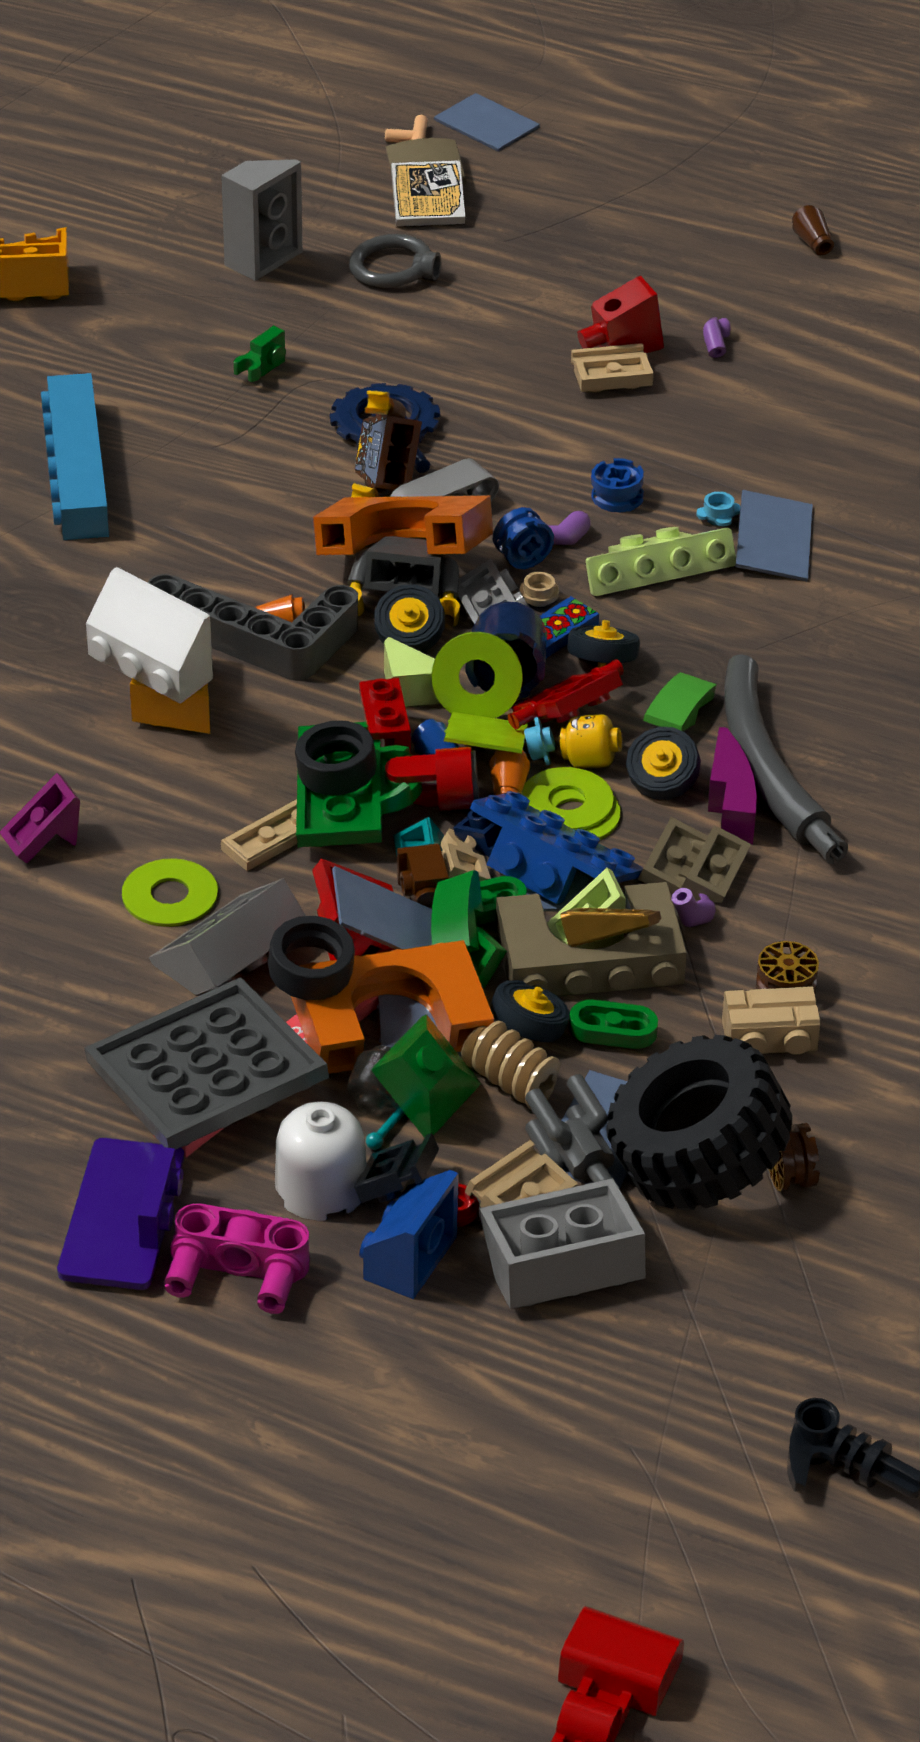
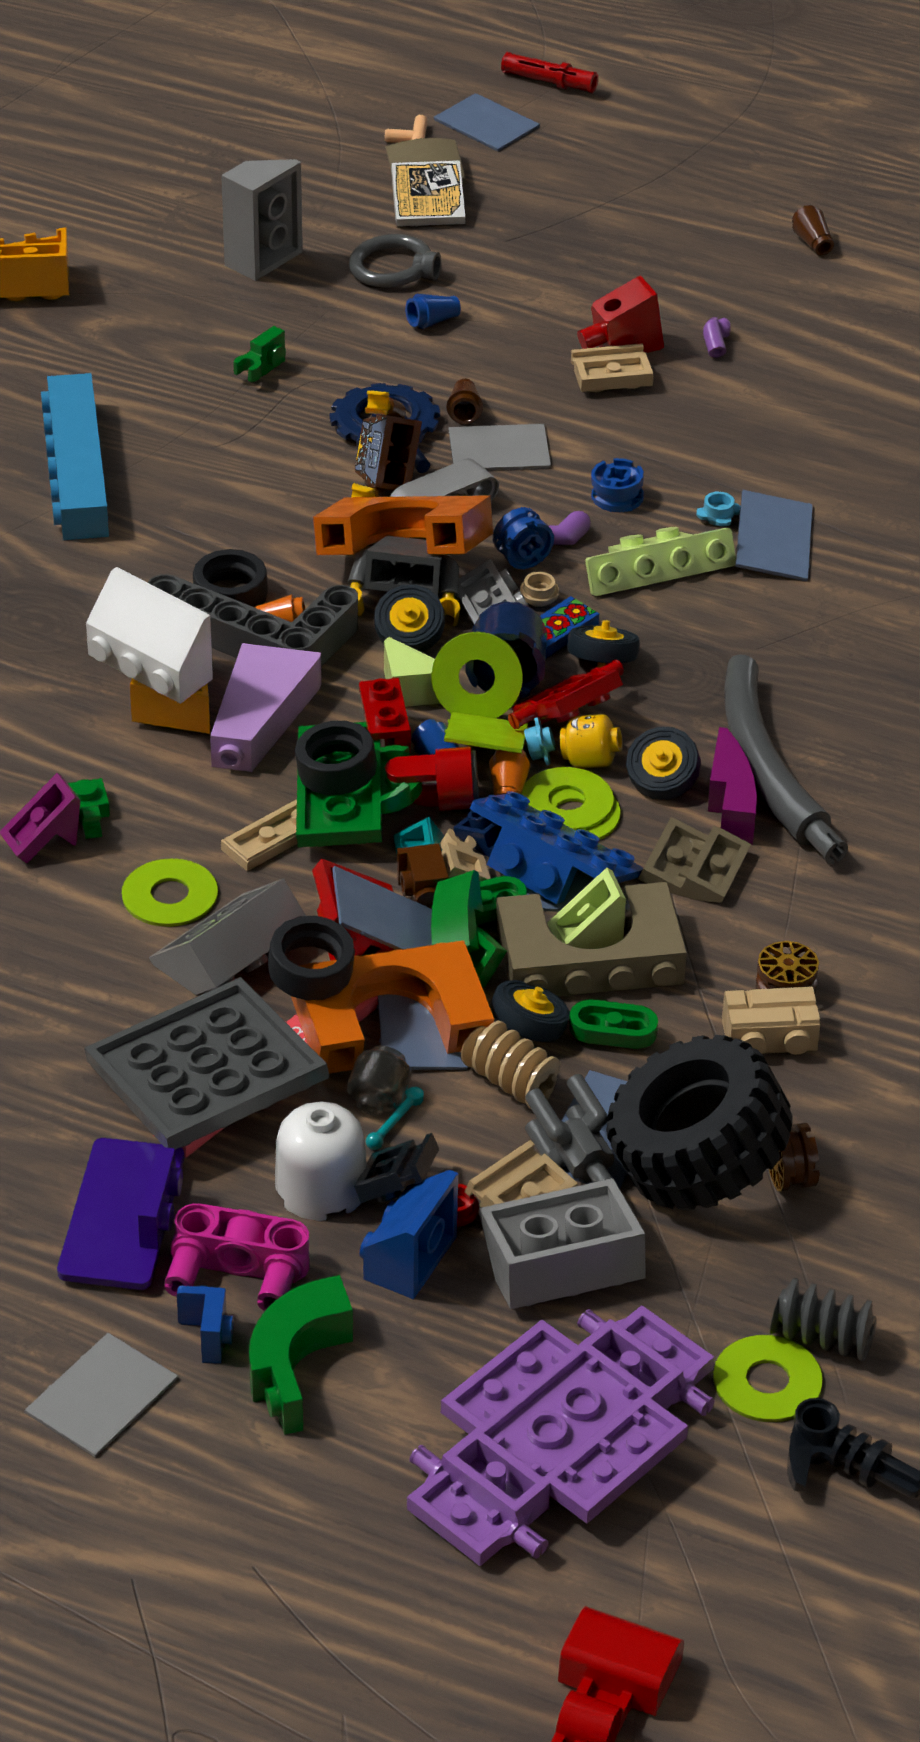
green slope [371,1014,481,1138] -> none
pearl gold slope [560,908,661,947] -> none
bright green slope [643,672,717,731] -> none
medium lavender arm [671,888,716,927] -> none
none -> light grey window [25,1333,178,1458]
none -> green plate [68,778,110,839]
none -> blue bracket [177,1286,234,1364]
none -> black tyre [193,549,268,607]
none -> lavender slope [210,643,321,772]
none -> green arch [249,1275,353,1435]
none -> blue cone [405,293,461,329]
none -> medium lavender piece [407,1305,715,1566]
none -> reddish brown cone [446,378,483,424]
none -> light grey window [448,424,551,471]
none -> red pin [501,52,599,93]
none -> lime gear [713,1335,823,1422]
none -> dark grey piece [770,1277,877,1362]

